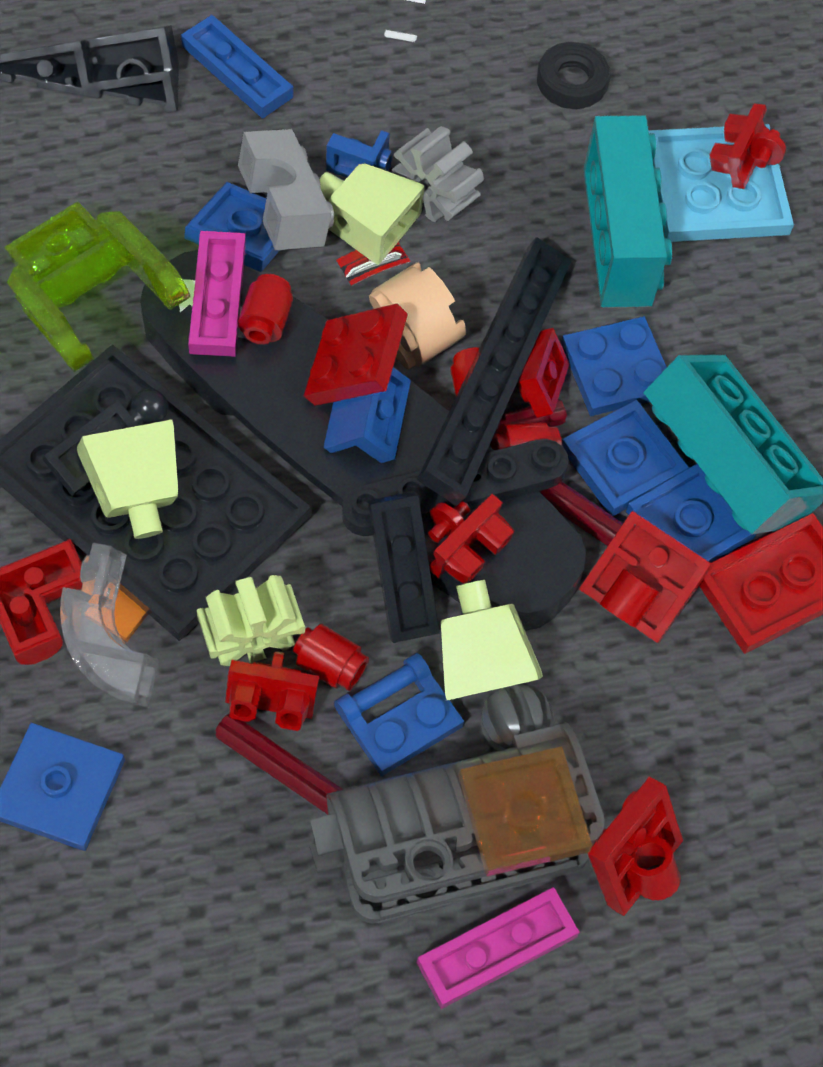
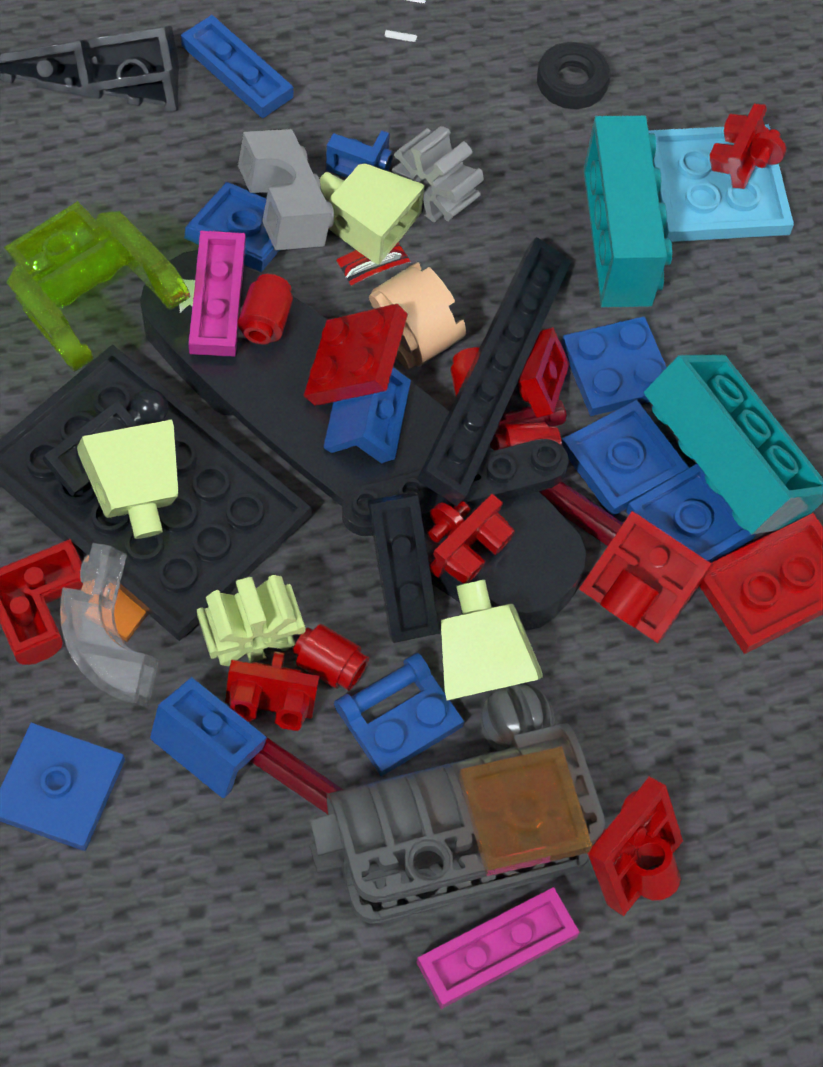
none -> blue panel [150,677,267,798]

